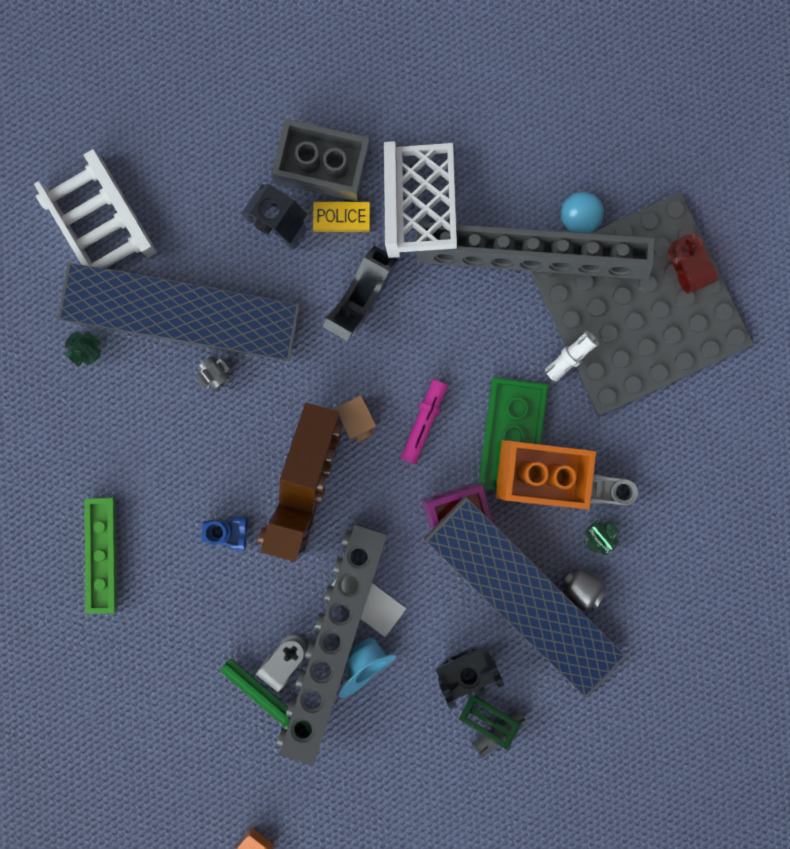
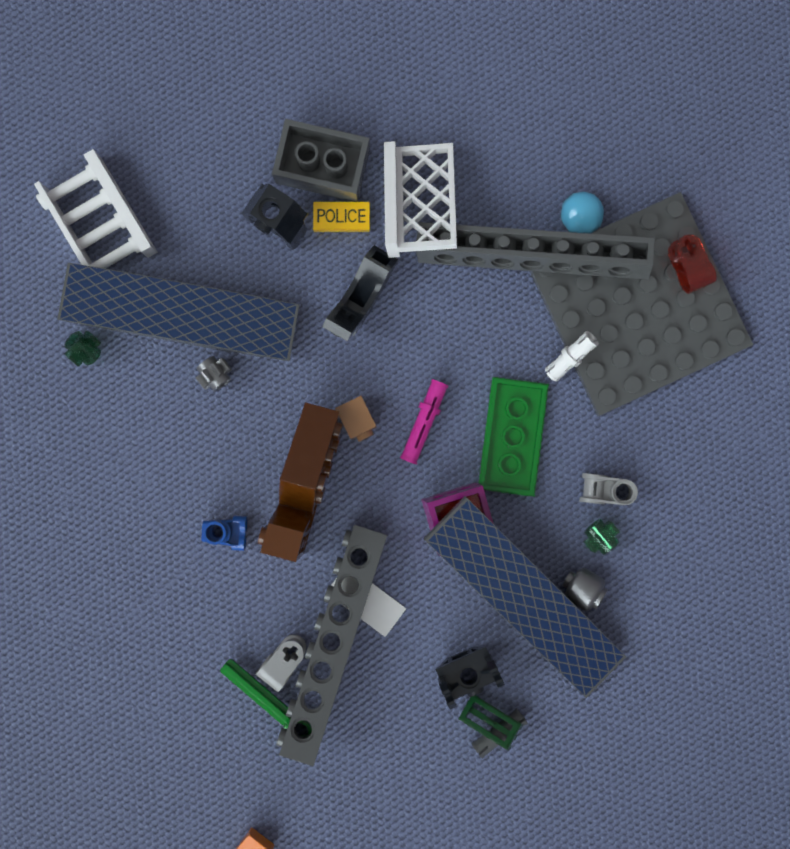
bright green plate [84,498,117,614] -> none
medium azure piece [338,638,396,698] -> none
orange brick [495,440,596,510] -> none

